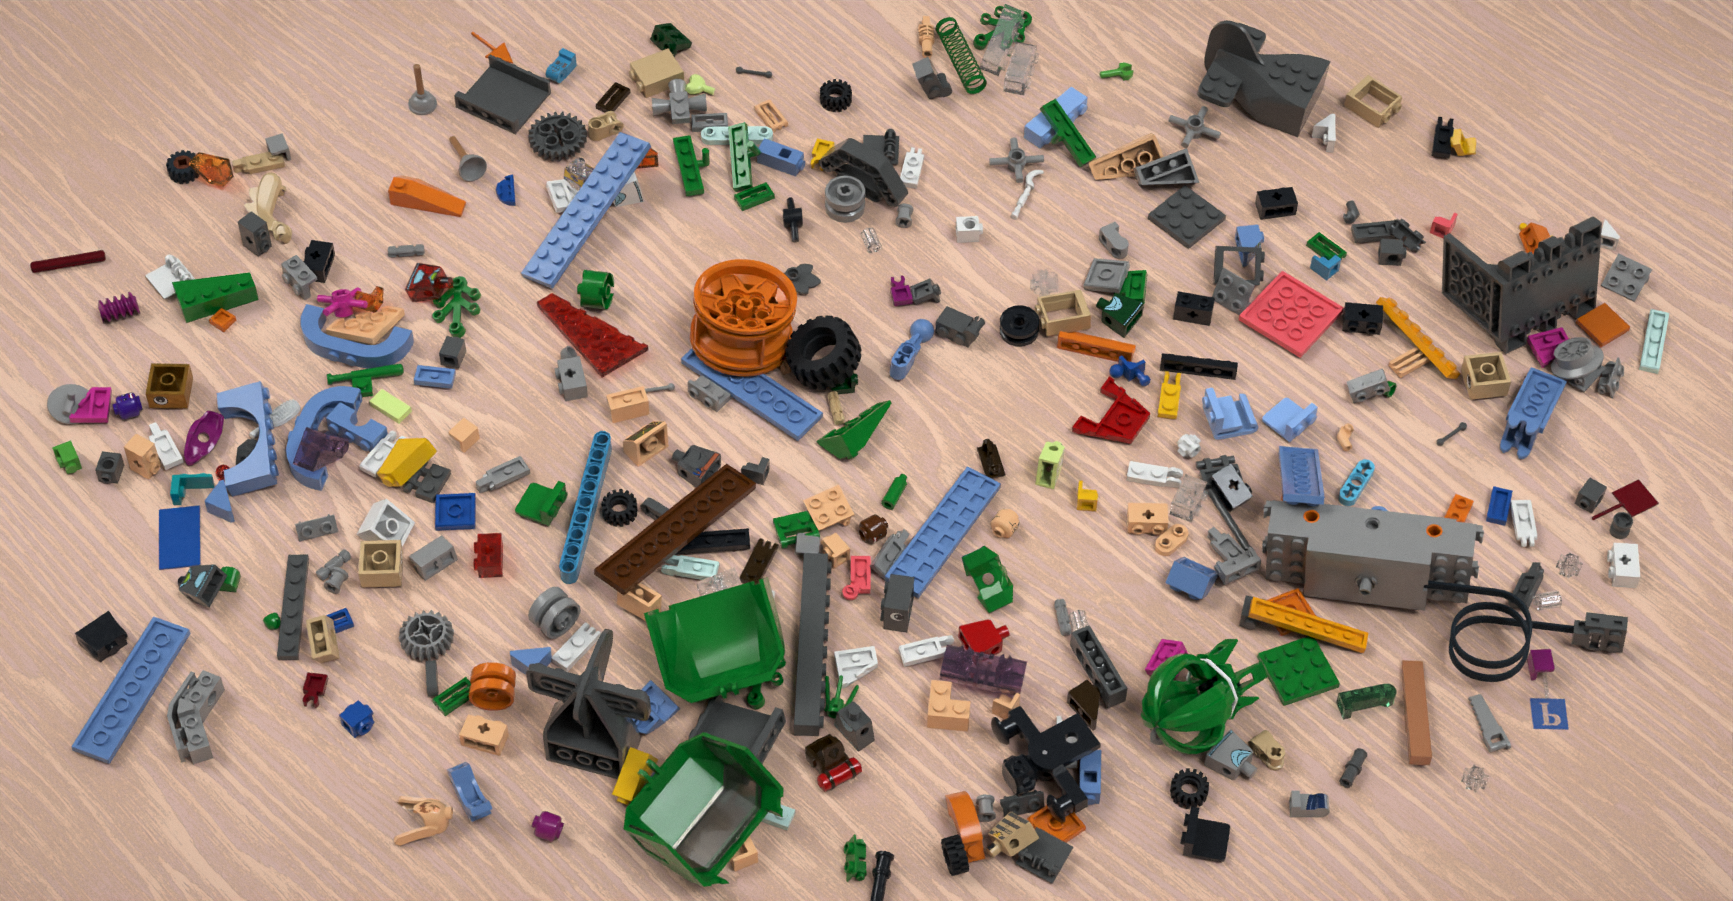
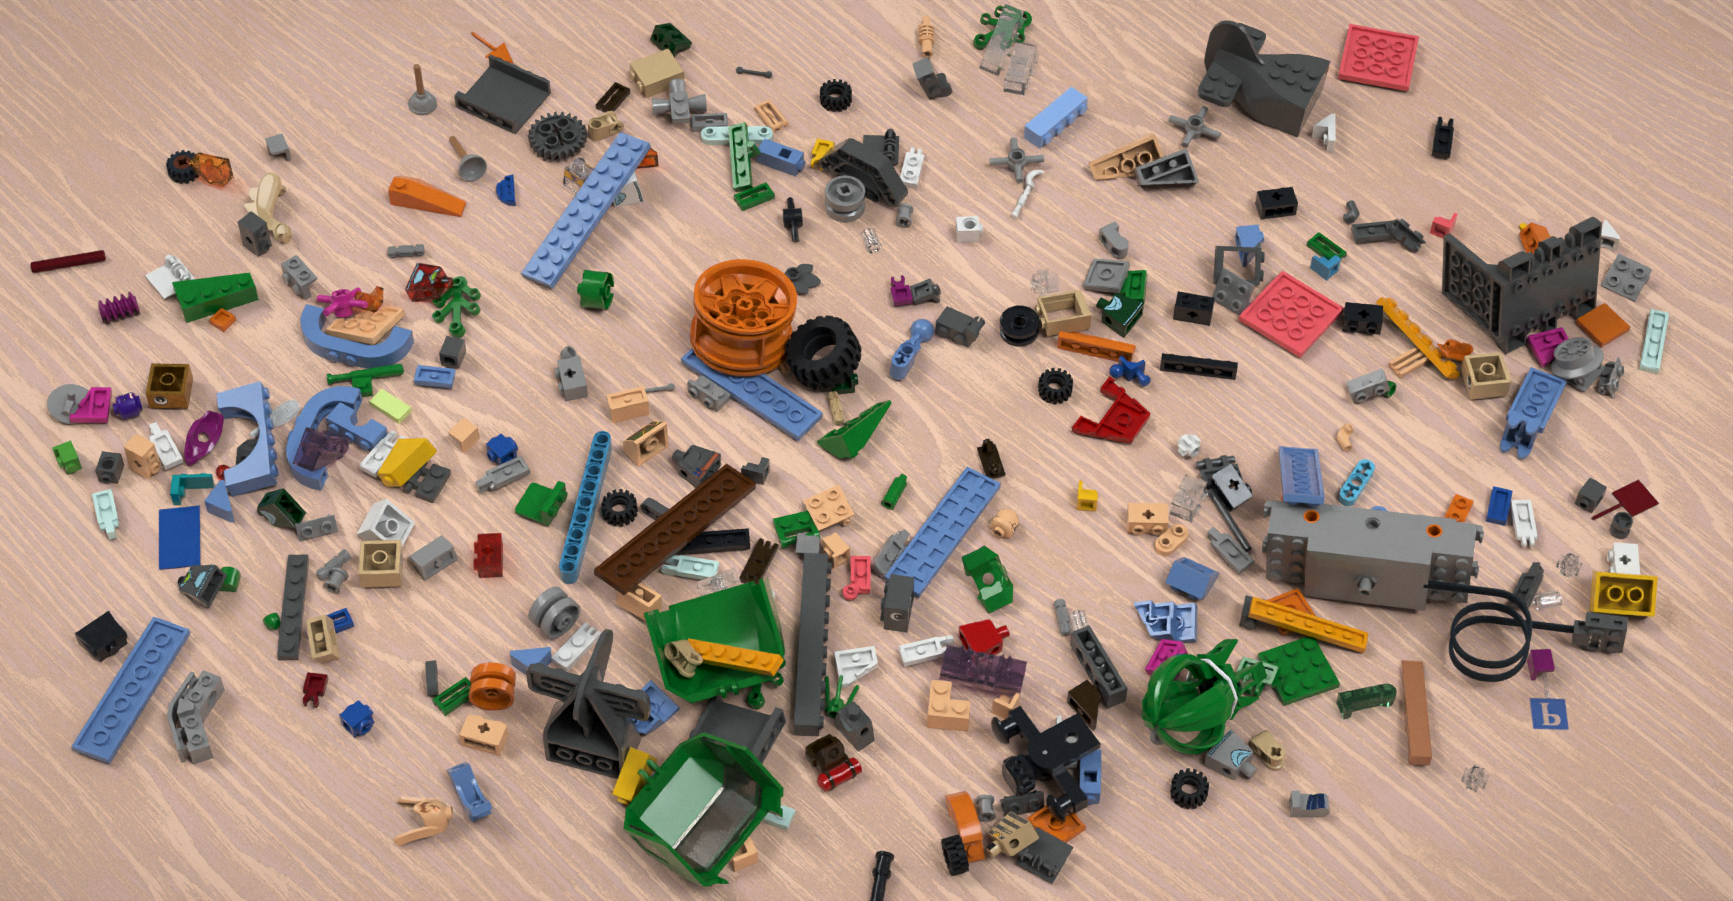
tan hinge [232,151,285,175] -> none
black brick [303,240,335,283] -> none
light grey gear [399,609,454,662] -> none
blue tile [435,493,476,531] -> none
magenta head [531,811,564,842] -> none
clear red wing [537,293,649,377] -> none
dark azure leg [546,48,577,83] -> none
white wing [546,179,578,213] -> none
green plate [673,135,710,196] -> none
yellowish green rock [685,74,715,95] -> none
green hinge [844,834,867,882] -> none
reddish brown head [858,514,888,544] -> none
green piece [935,17,987,94] -> none
yellowish green torso [1035,441,1065,489] -> none
green plate [1040,98,1096,168] -> none
bright green bar [1100,62,1134,81] -> none
white hinge [1126,461,1183,488] -> none
dark grey plate [1148,185,1226,249] -> none
yellow hinge [1157,371,1181,420] -> none
black bracket [1180,806,1230,862] -> none
light blue piece [1202,388,1258,440] -> none
light grey hinge [1214,547,1261,585] -> none
light blue bracket [1262,398,1318,442] -> none
dark grey pin [1339,748,1368,788] -> none
tan window [1344,75,1402,128] -> none
dark grey brick [1378,239,1406,266] -> none
dark grey hinge [1437,422,1467,446] -> none
yellow bracket [1450,129,1477,156] -> none
light grey piece [1468,694,1511,753] -> none
none -> light aqua hinge [92,489,119,540]
none -> dark green torso [257,488,307,528]
none -> blue brick [486,433,518,466]
none -> tan piece [664,639,703,678]
none -> light orange plate [687,638,784,676]
none -> black tyre [1038,368,1073,404]
none -> medium blue slope [1134,600,1198,643]
none -> green hinge [1236,656,1281,697]
none -> coral plate [1338,24,1419,91]
none -> orange hinge [1437,339,1474,362]
none -> yellow brick [1589,571,1658,617]

